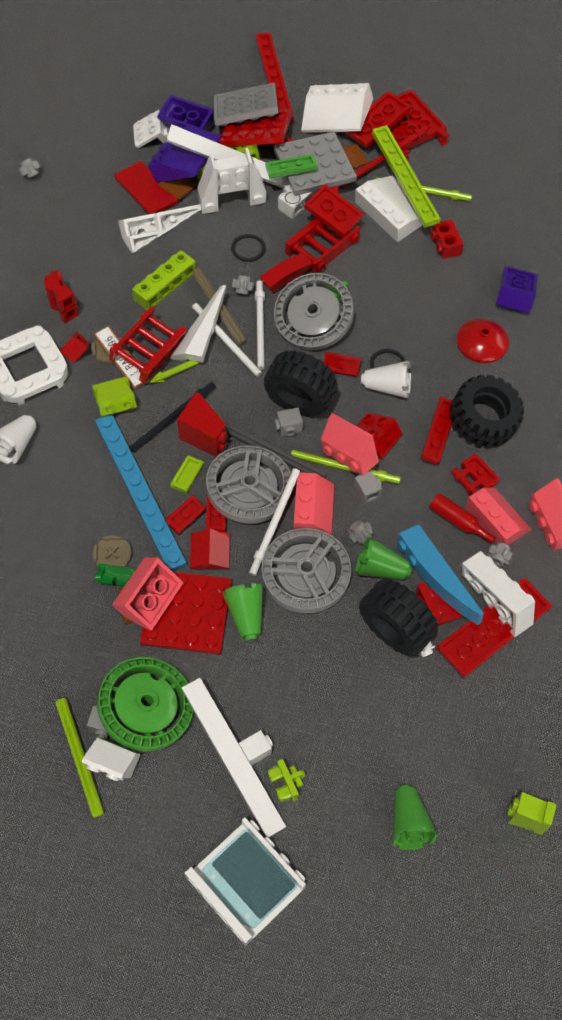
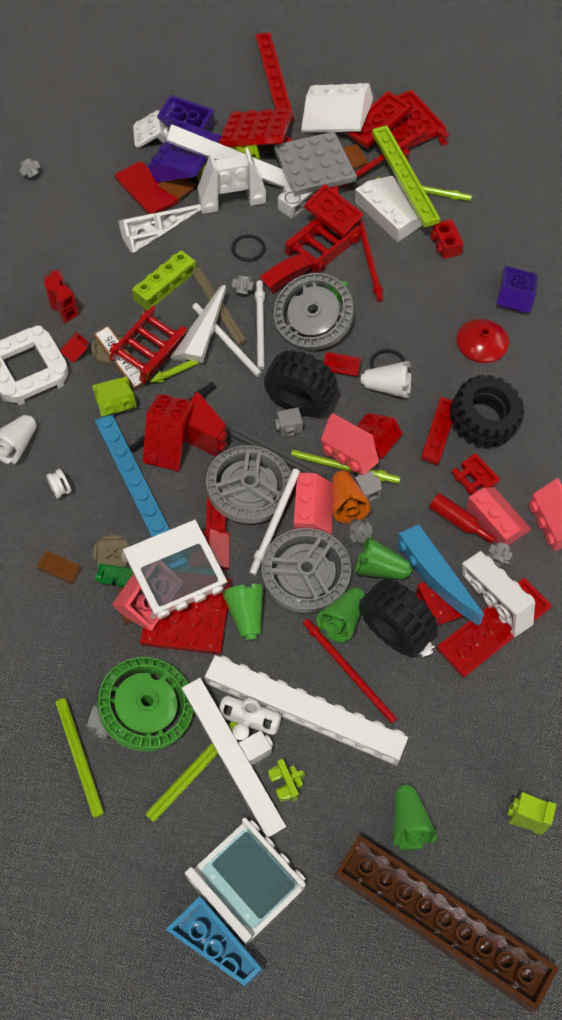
white slope [82,737,141,781] -> none
red plate [165,495,206,535] -> none
lime tile [170,455,204,494] -> none
light grey plate [214,83,279,126] -> none
bright green tile [265,154,317,179] -> none
none -> clear orange plate [36,550,82,585]
none -> white wheel [46,468,71,499]
none -> panel [121,520,227,620]
none -> red bracket [143,394,193,471]
none -> lime axle [146,721,237,822]
none -> dark azure wedge [165,896,264,987]
none -> white brick [205,655,408,766]
none -> white piece [219,696,281,740]
none -> red bar [303,619,398,724]
none -> bright green cone [316,588,365,642]
none -> orange cone [332,471,370,524]
none -> reddish brown brick [334,835,559,1013]
none -> red bar [357,217,383,302]

